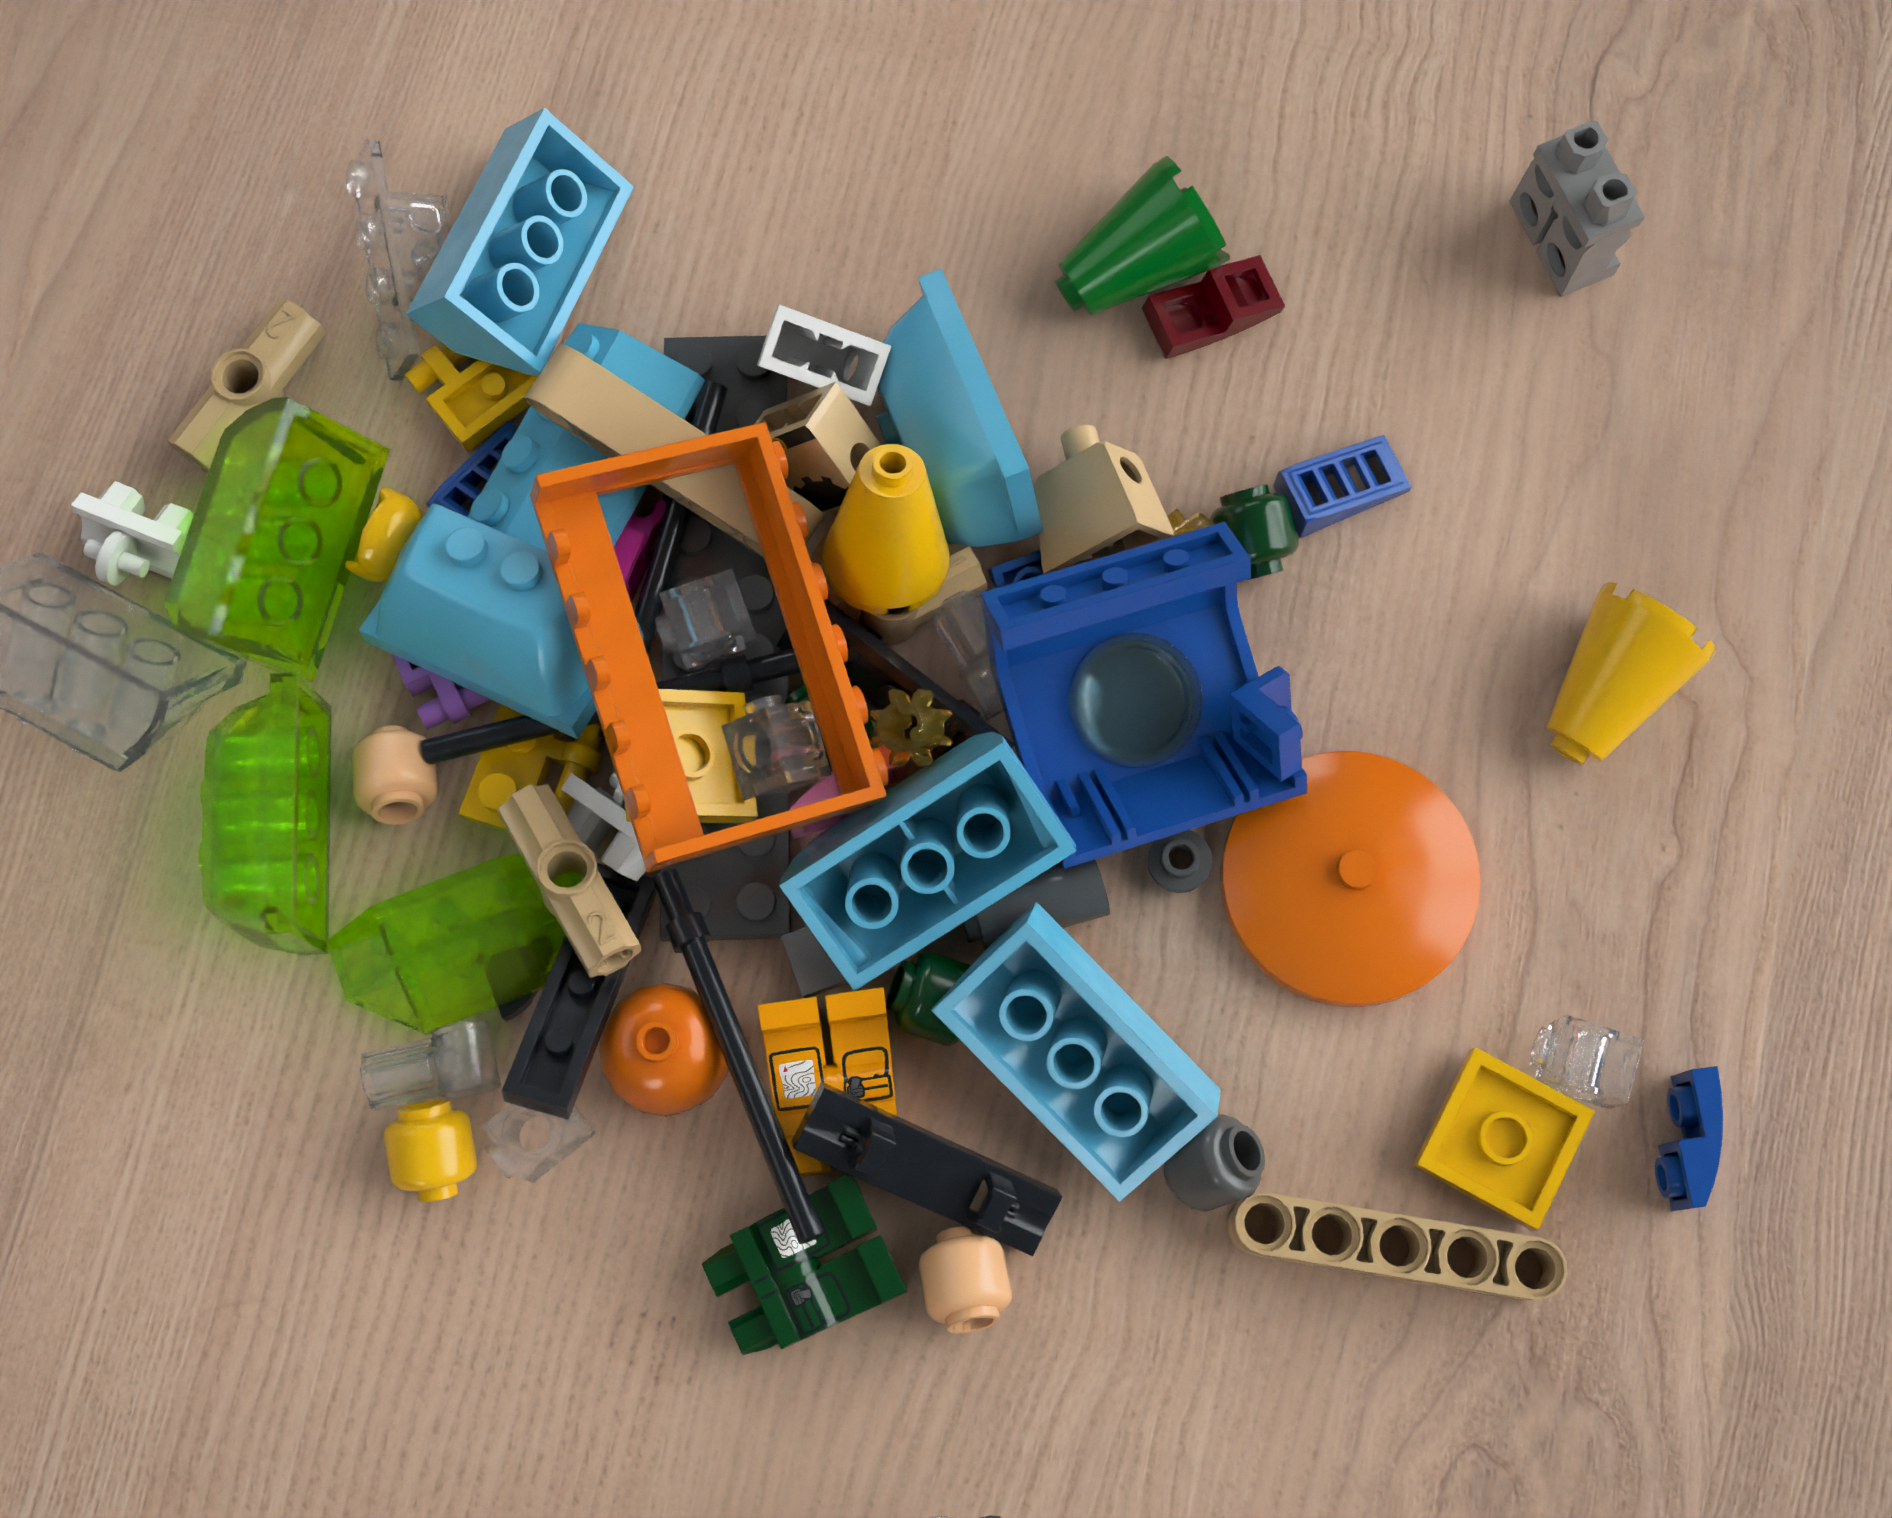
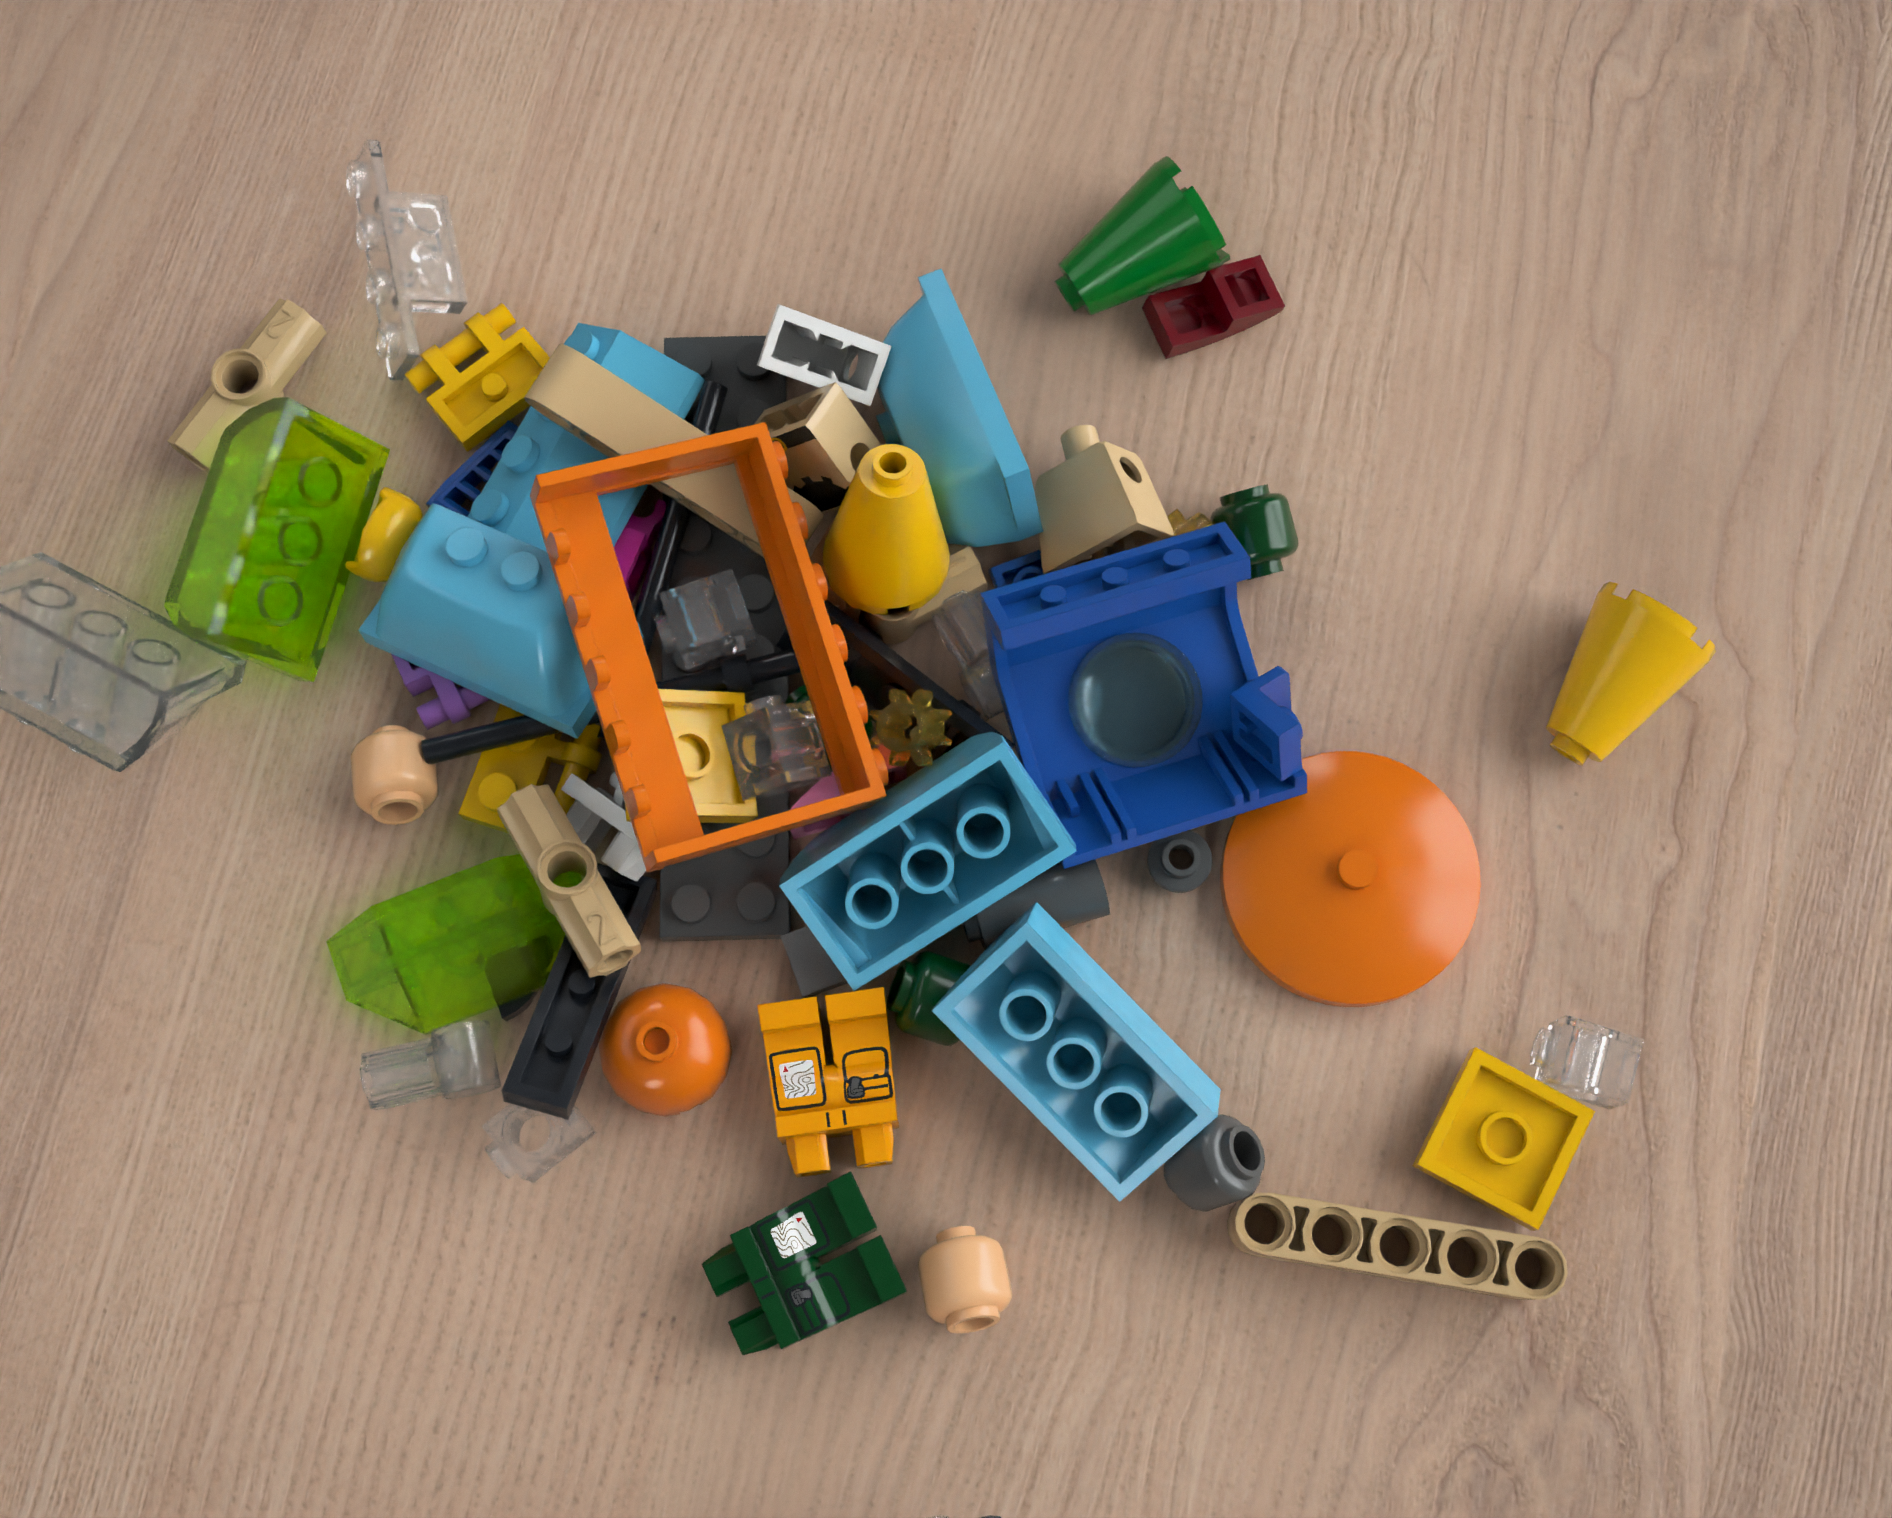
white hips [71,481,198,586] -> none
clear neon green windscreen [198,672,332,956] -> none
yellow head [384,1099,477,1202] -> none
medium azure slope [406,108,634,376] -> none
black bar [653,869,824,1244] -> none
black hinge [791,1081,1063,1256] -> none
blue slope [1273,435,1412,538] -> none
light grey hips [1509,121,1644,297] -> none
blue slope [1655,1066,1723,1211] -> none

